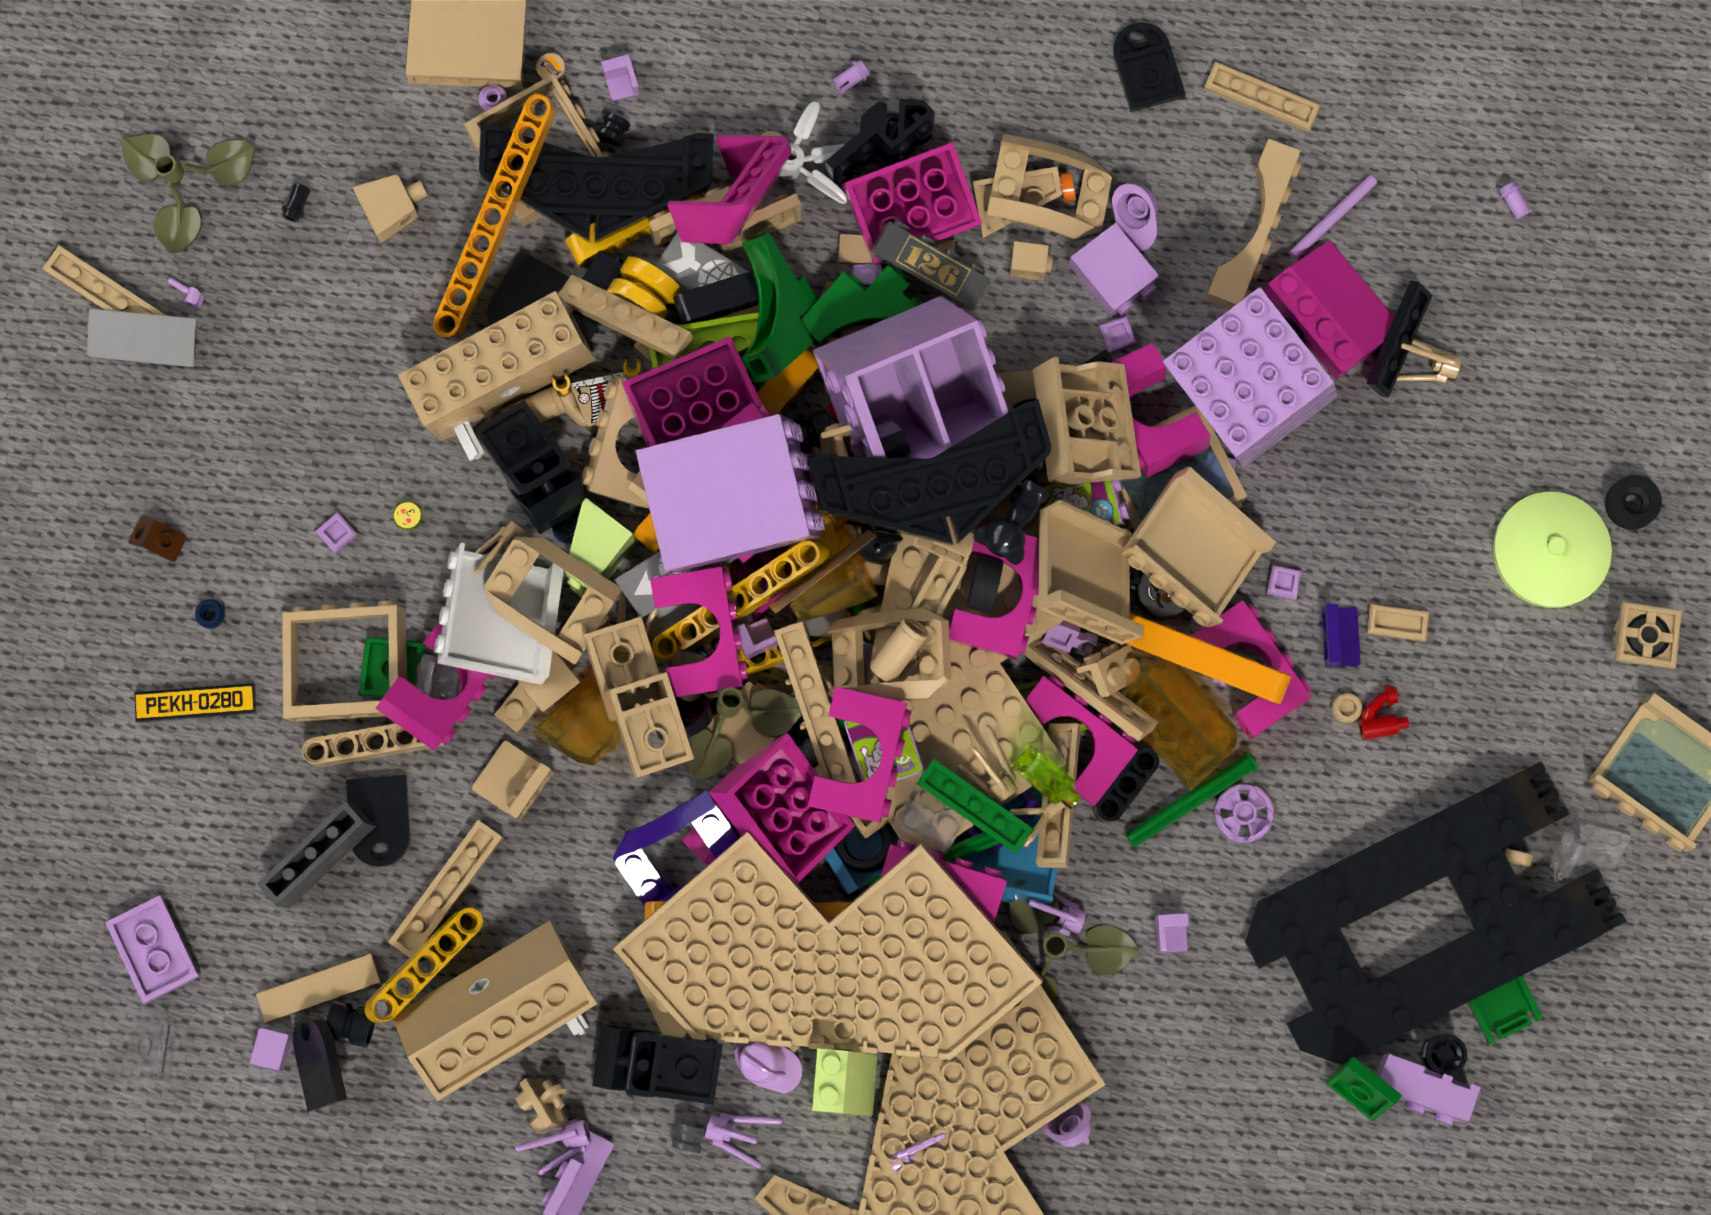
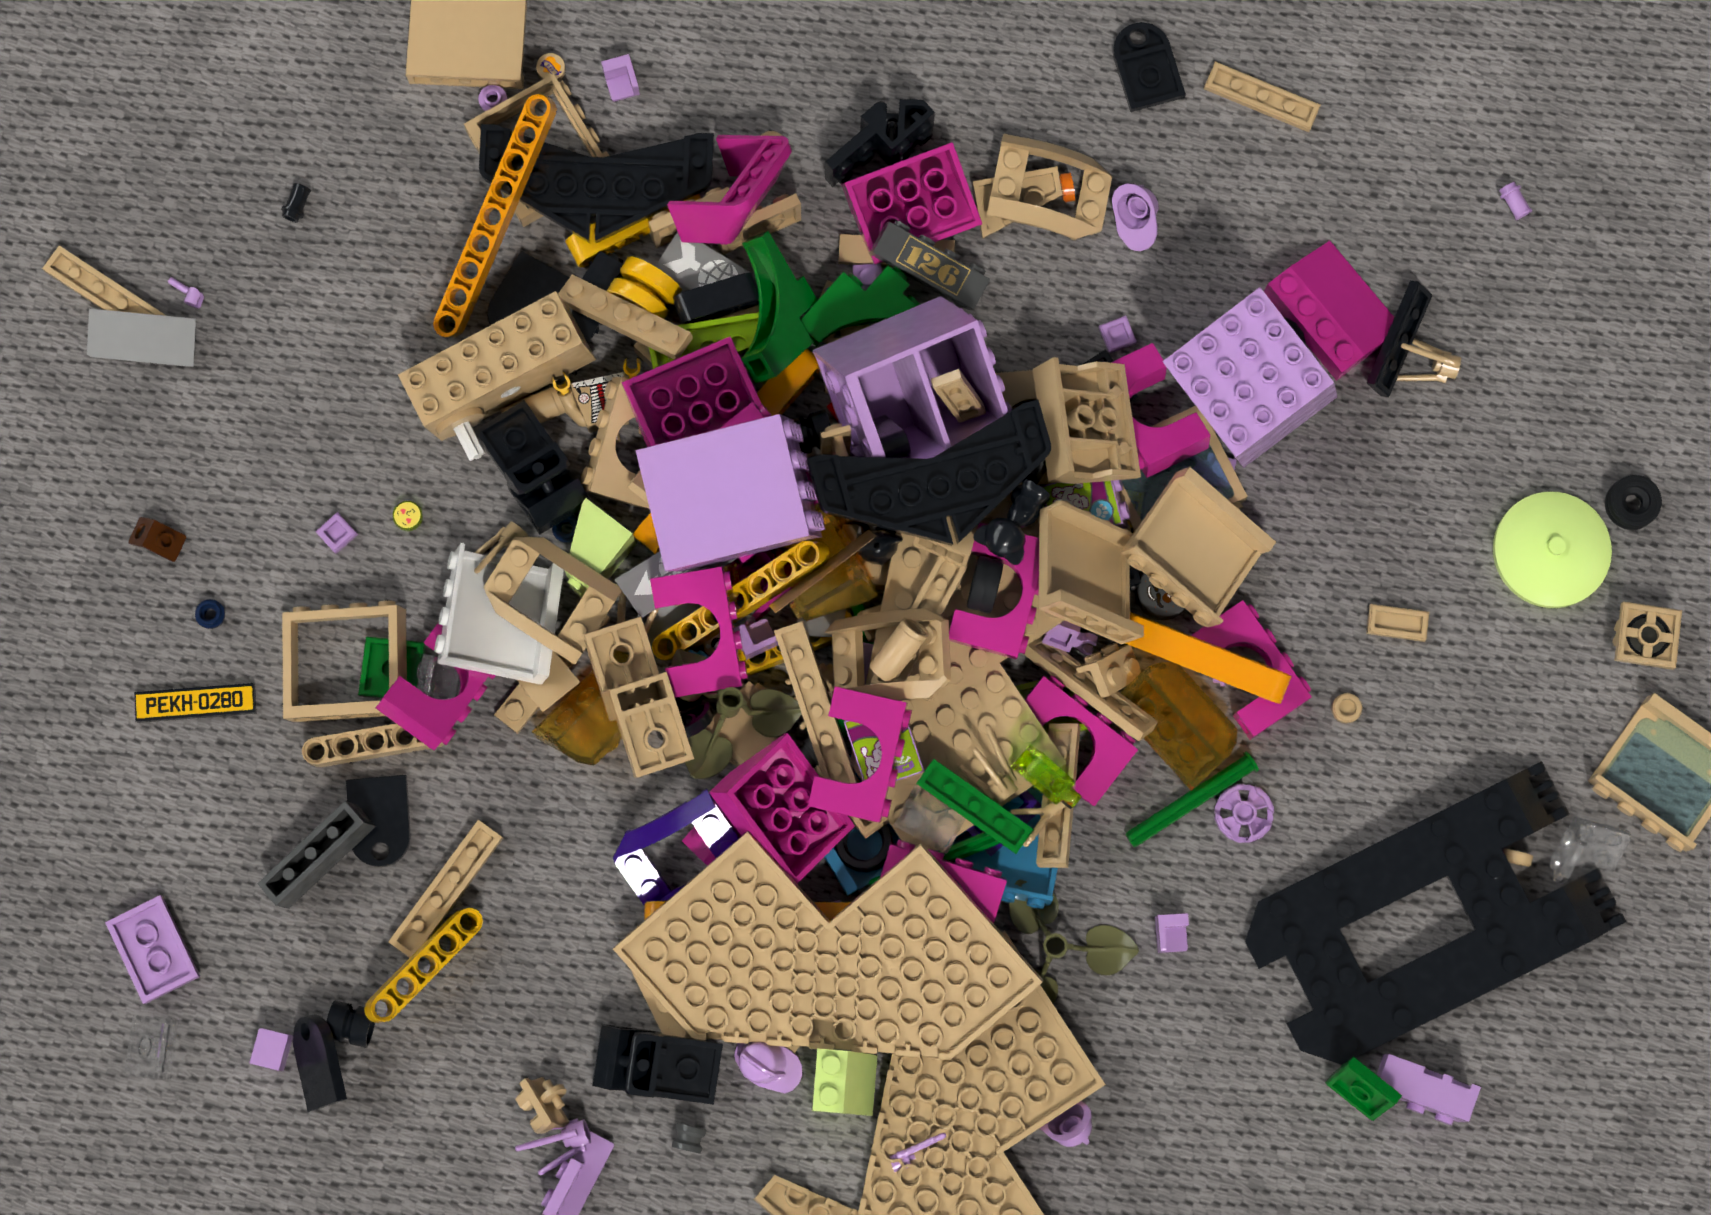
olive plant [122,134,255,254] -> none
tan tile [256,954,382,1023] -> none
tan torso [353,175,428,243] -> none
tan piece [393,921,597,1101] -> none
tan bracket [472,741,554,822] -> none
black wheel [595,112,631,147] -> none
lavender plant [705,1112,782,1168] -> none
white plant [779,101,847,204] -> none
lavender pin [832,60,870,94] -> none
tan brick [1009,241,1053,281] -> none
lavender plant [1029,891,1086,936] -> none
lavender brick [1068,223,1159,317] -> none
black beam [1093,748,1159,823] -> none
tan arch [1205,138,1302,310] -> none
lavender tile [1266,565,1302,600] -> none
lavender bar [1289,175,1377,260] -> none
dark purple panel [1322,604,1361,667] -> none
red plant [1359,684,1409,740] -> none
black wheel [1420,1034,1467,1075] -> none
green container [1467,976,1543,1045] -> none
none -> tan tile [931,369,986,423]

